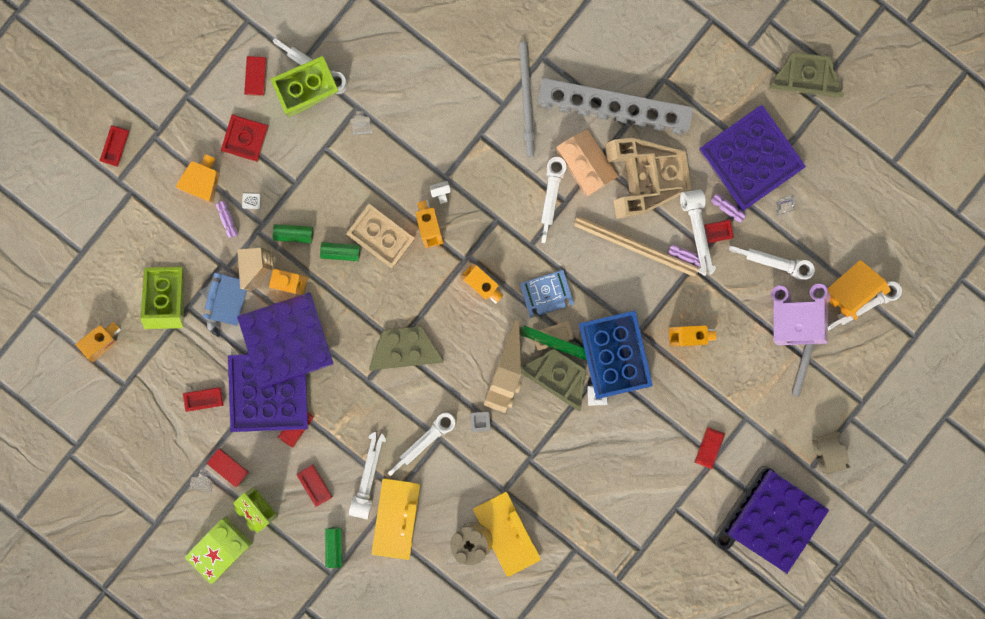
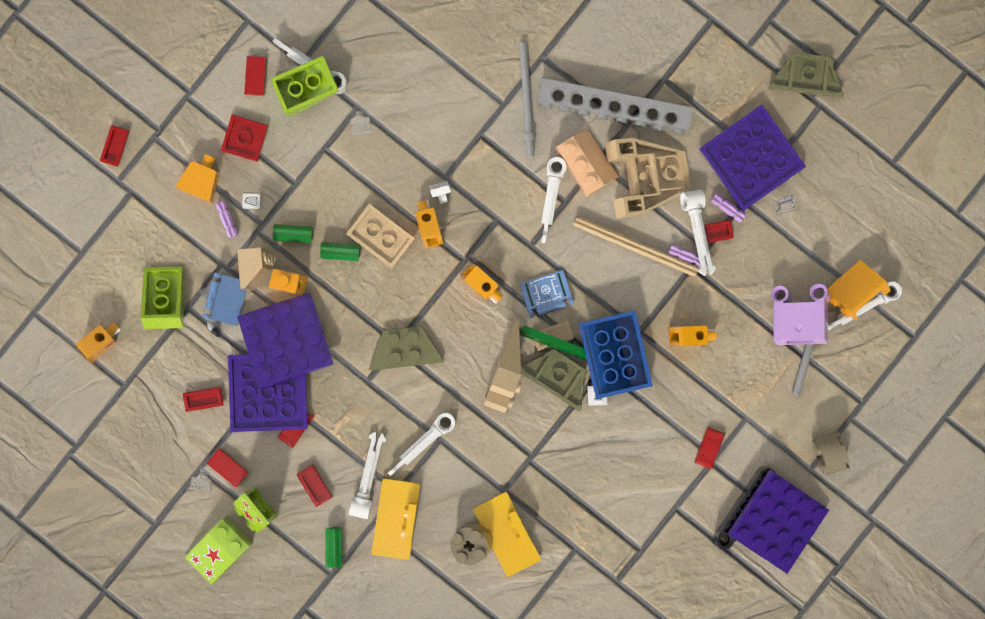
light grey tile [470,411,490,432] -> none
white piece [729,246,815,280] -> none

